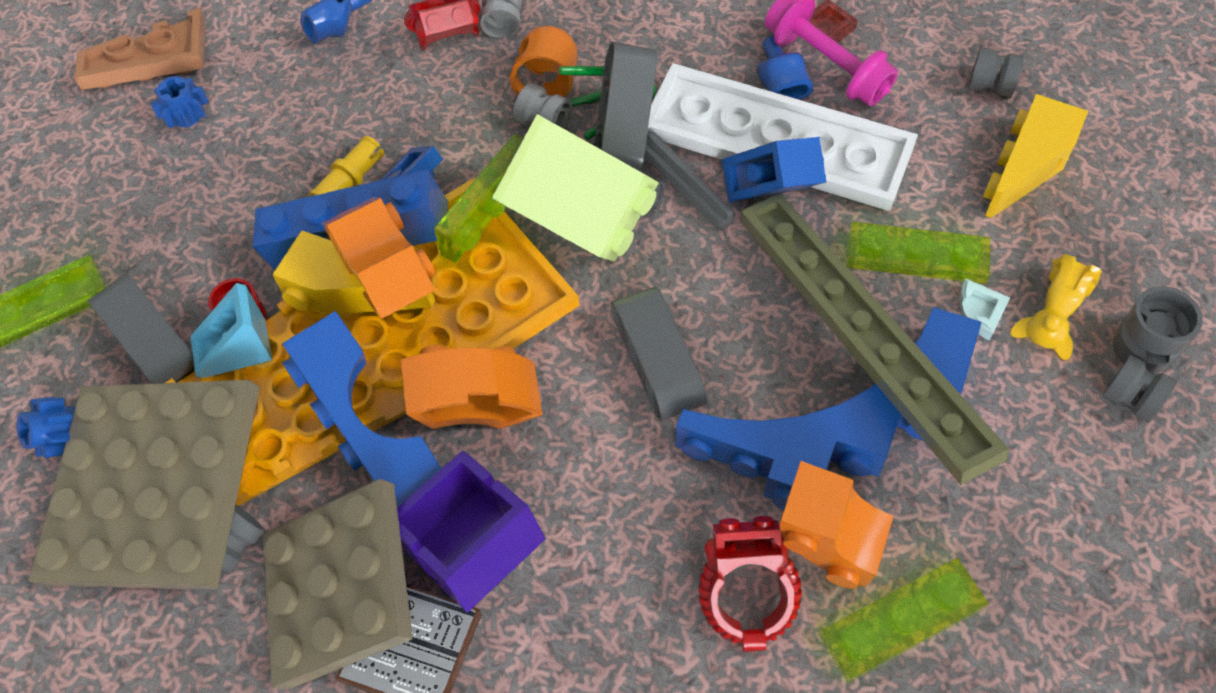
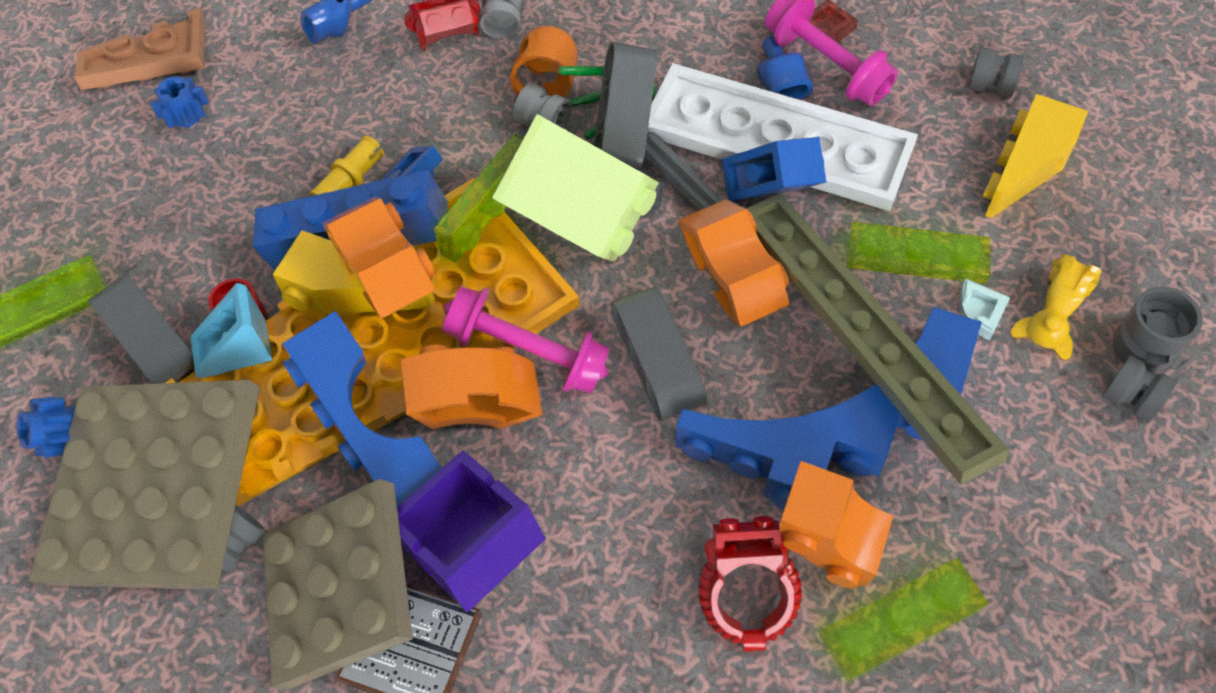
none -> dark pink piece [442,286,610,394]
none -> orange brick [678,199,790,327]

